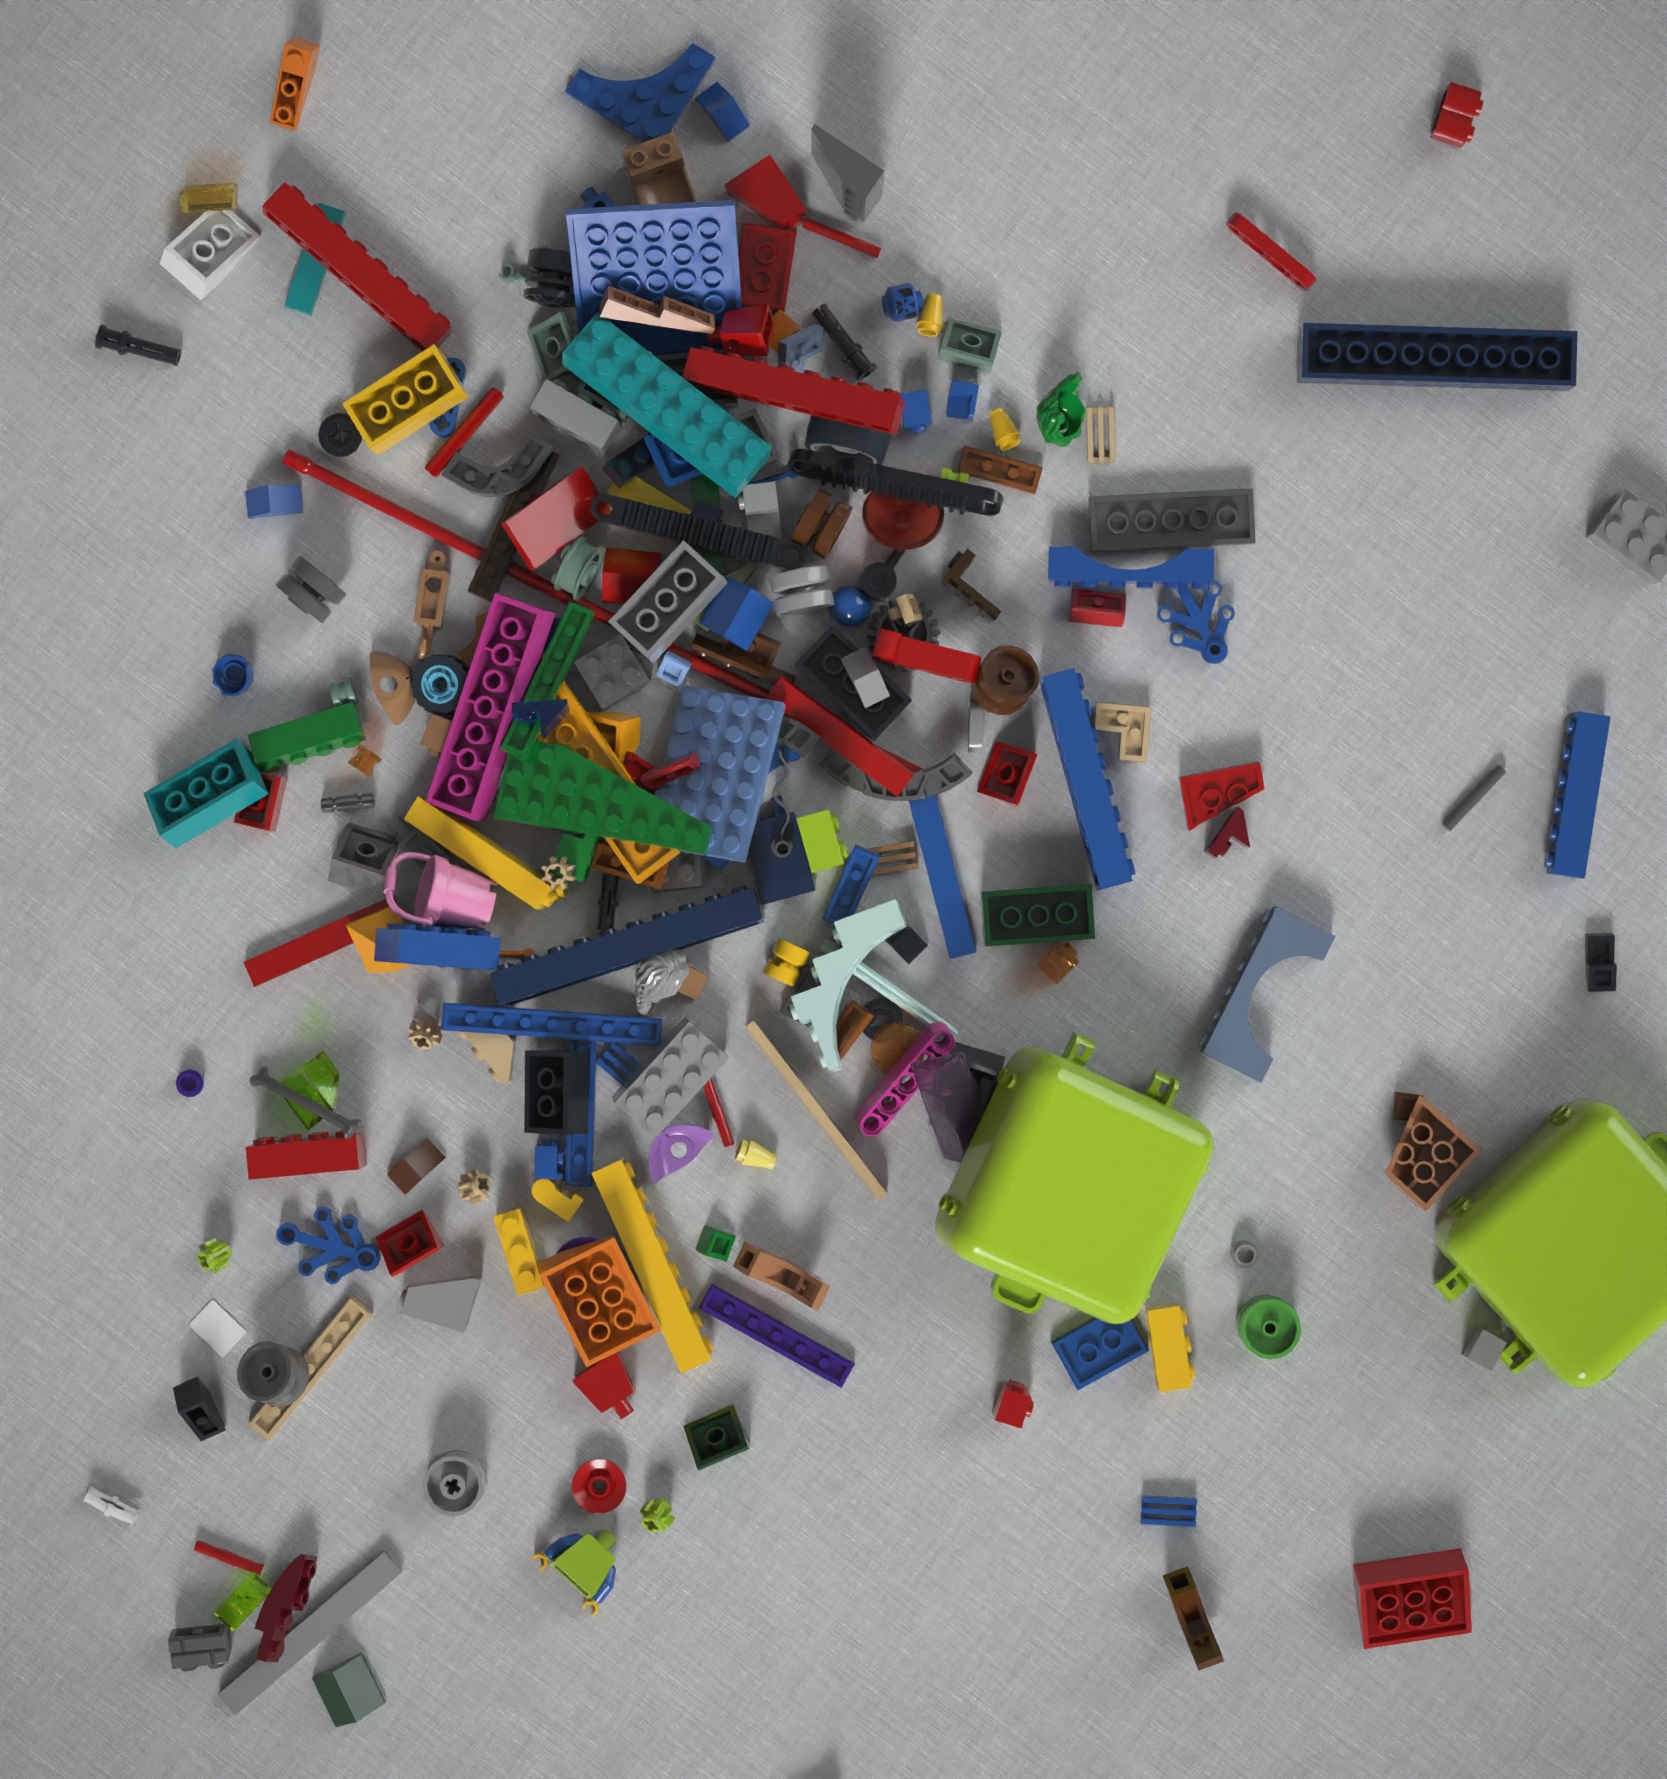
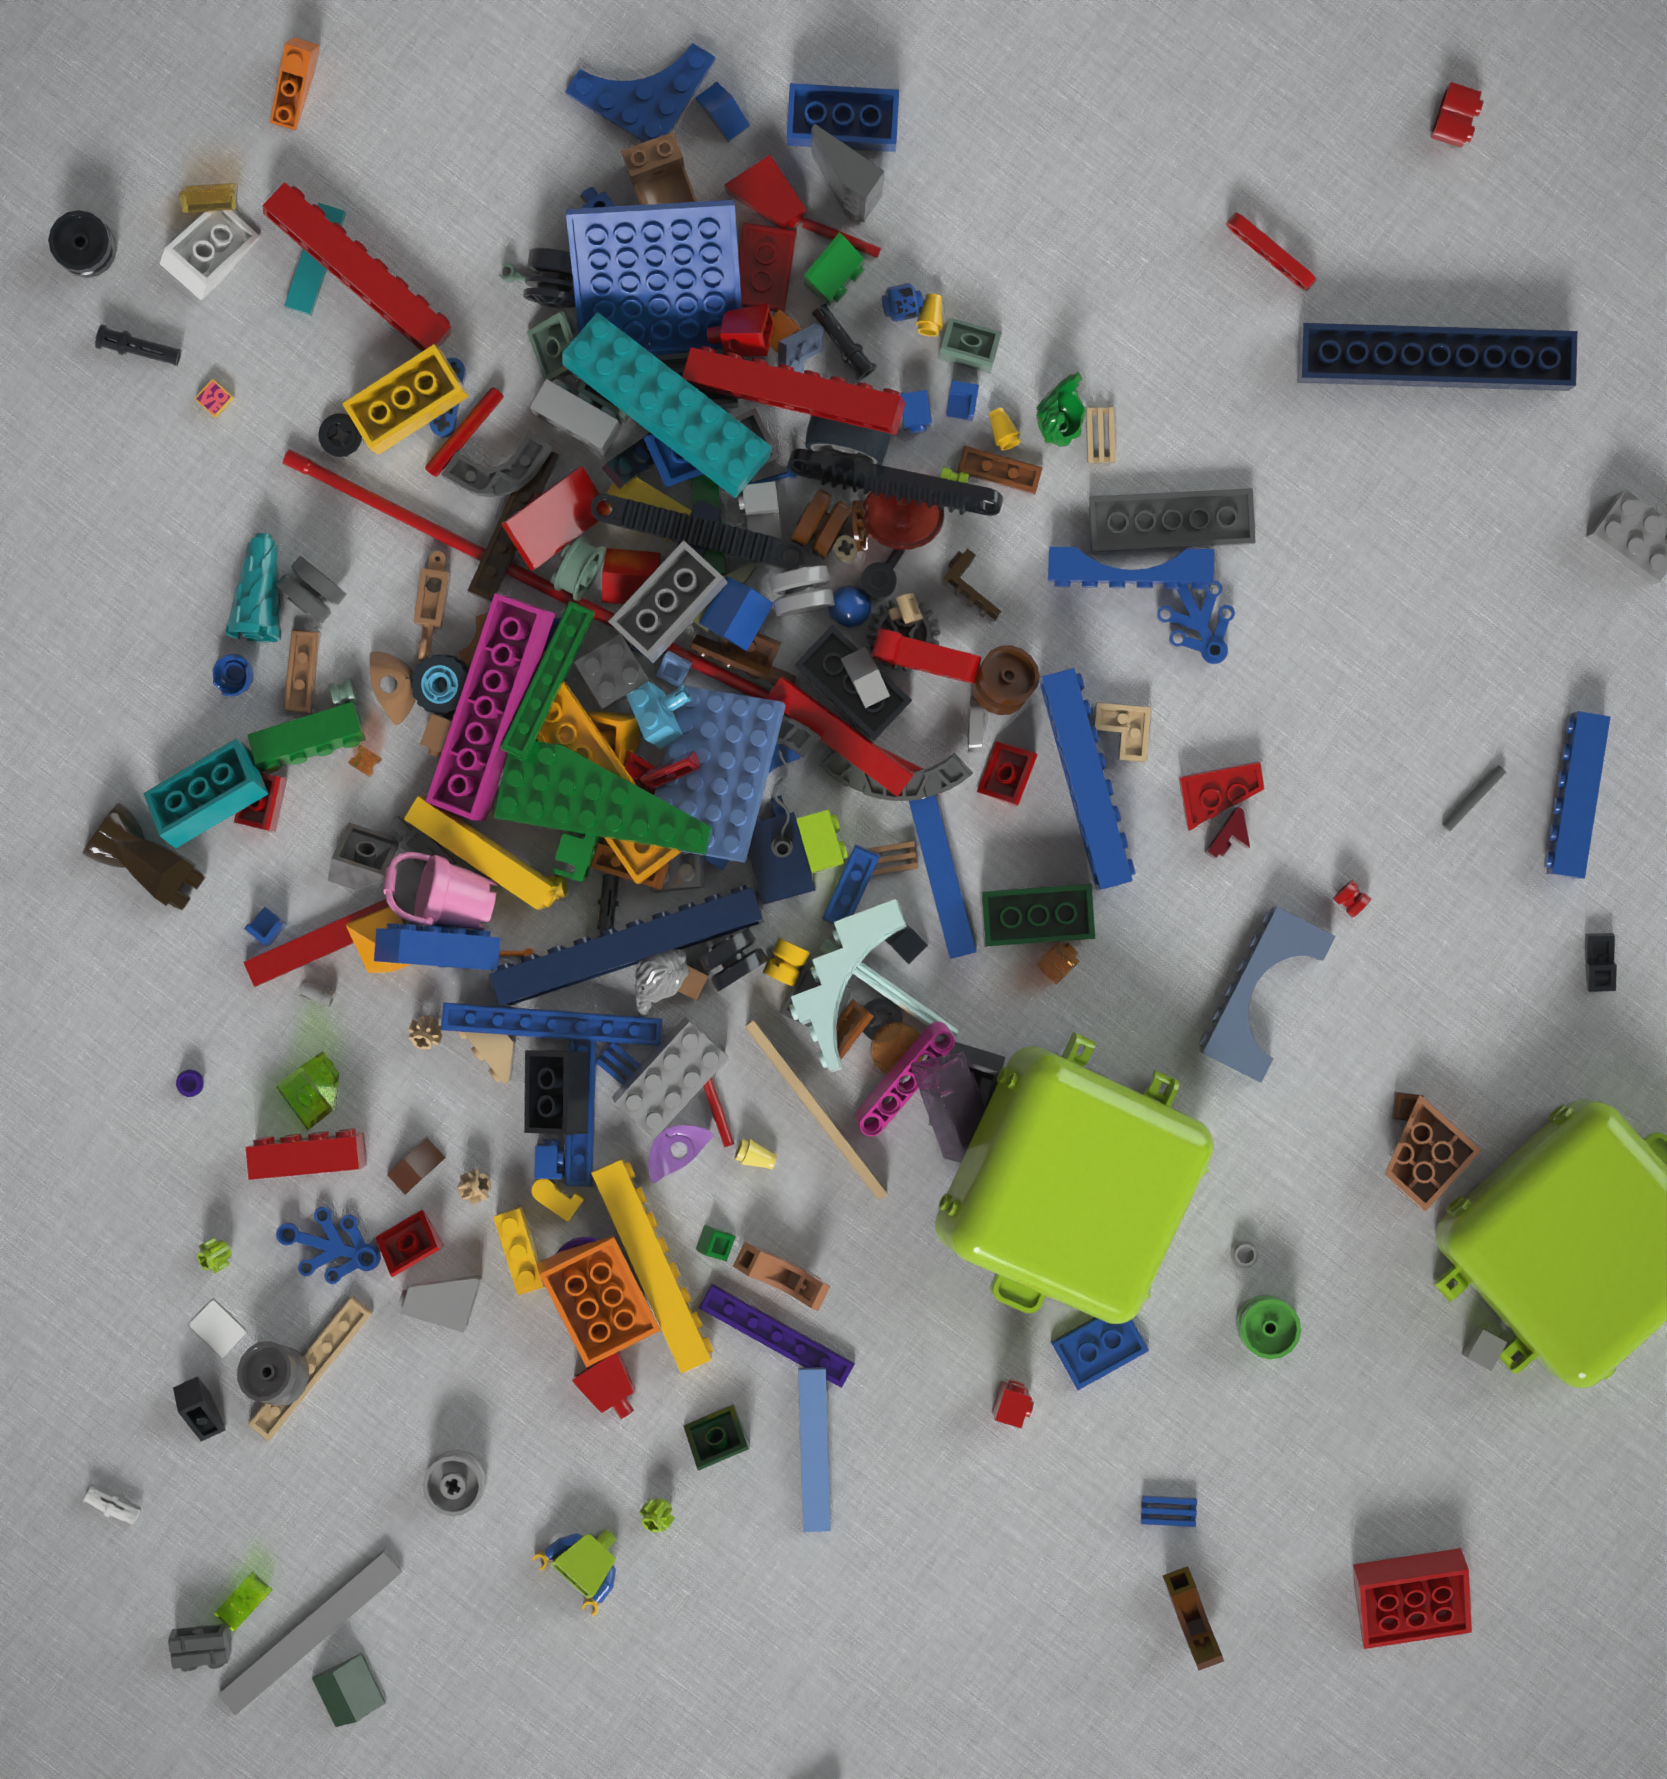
red piece [194,1540,264,1576] -> none
blue slope [245,485,303,519] -> none
dark grey piece [250,1067,362,1139] -> none
dark red slope [254,1554,317,1663] -> none
dark grey axle [321,793,375,813] -> none
clear blue slope [511,699,570,739] -> none
tan gear [541,856,576,890] -> none
red dish [572,1459,627,1514] -> none
nougat slope [600,285,715,334] -> none
red slope [1069,588,1126,627] -> none
yellow brick [1145,1303,1195,1392] -> none
none -> black wheel [48,210,117,278]
none -> dark brown hips [82,803,206,910]
none -> tile [194,379,234,418]
none -> teal cone [226,533,282,642]
none -> blue panel [244,907,287,946]
none -> medium nougat tile [283,629,320,714]
none -> light grey pin [298,979,336,1007]
none -> medium azure brick [626,681,692,749]
none -> black wheel [697,927,769,992]
none -> blue brick [787,83,899,152]
none -> medium blue tile [798,1367,831,1532]
none -> green slope [804,232,865,306]
none -> dark tan bush [834,535,858,563]
none -> reddish brown wheel [852,500,869,552]
none -> red wheel [1333,880,1371,918]

